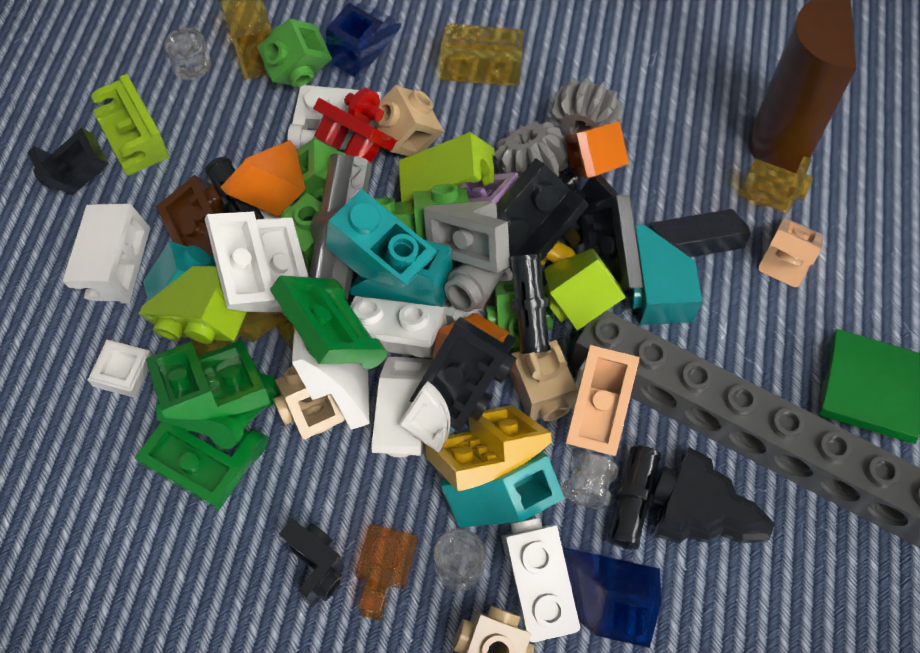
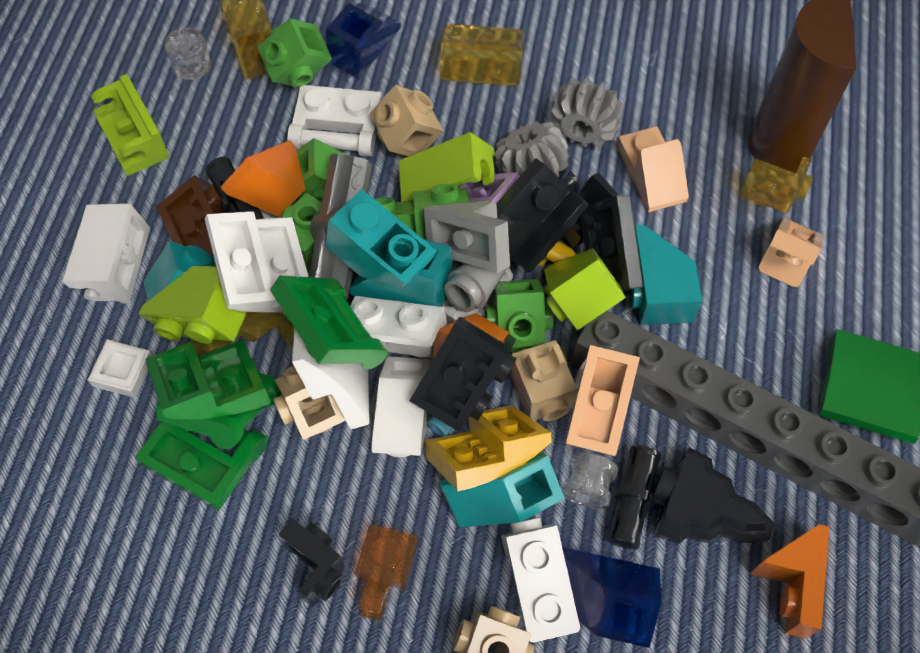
black bracket [28,127,108,195] -> none
red hips [313,88,397,163] -> none
white tile [398,381,451,453] -> none
clear wheel [434,529,485,591] -> none
black pin [510,253,551,354] -> none
orange slope [563,121,629,178] -> none
black slope [649,209,751,258] -> none
none -> light nougat slope [616,126,689,212]
none -> orange slope [751,524,830,639]

